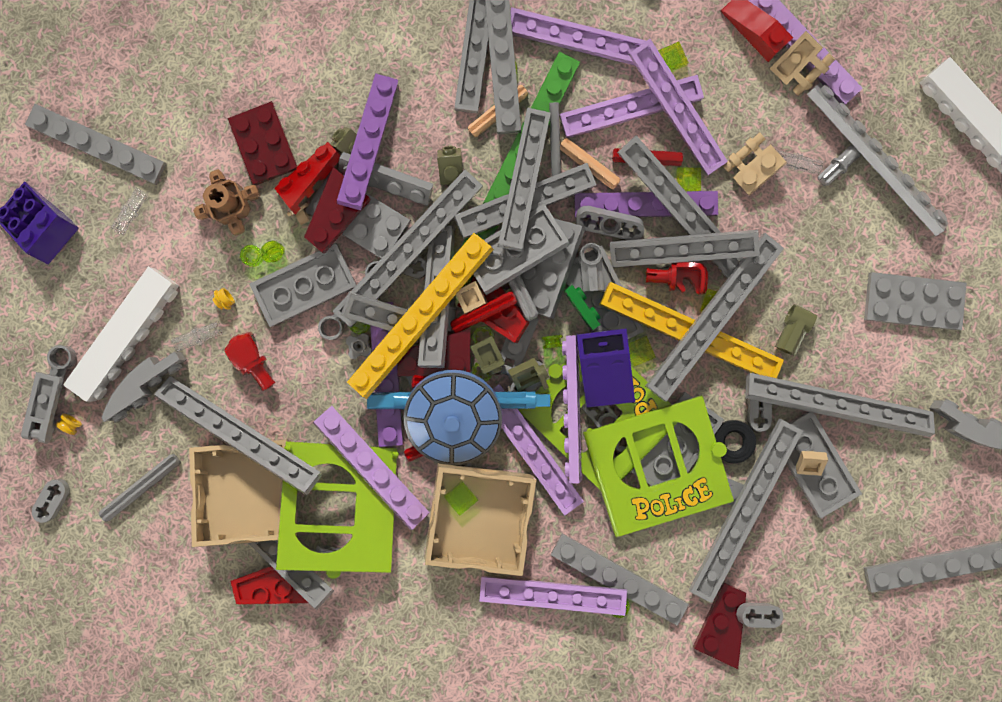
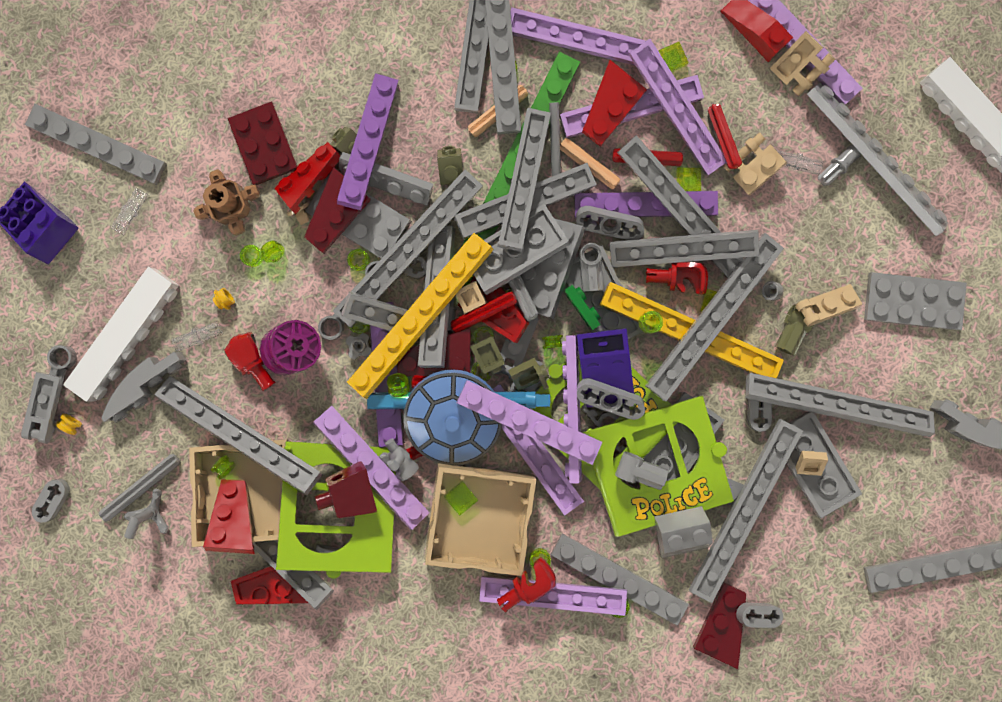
light grey plate [250,243,357,328] -> none
clear neon green tile [628,336,656,367] -> none
black tyre [714,420,756,464] -> none
none -> light grey piece [124,489,168,539]
none -> wing [203,479,255,554]
none -> clear neon green bush [210,455,236,479]
none -> magenta wheel [259,320,321,375]
none -> dark red torso [314,461,377,518]
none -> clear neon green bush [347,249,370,271]
none -> light grey piece [379,438,419,481]
none -> clear neon green bush [387,373,409,397]
none -> lavender plate [456,380,602,465]
none -> red piece [497,557,556,613]
none -> clear neon green bush [529,548,551,569]
none -> light grey beam [577,378,645,420]
none -> red wing [582,60,647,147]
none -> light grey piece [615,451,668,490]
none -> clear neon green bush [639,311,663,334]
none -> light grey slope [655,506,713,558]
none -> red axle [707,104,742,169]
none -> light grey hinge [762,281,784,301]
none -> tan plate [795,284,862,327]

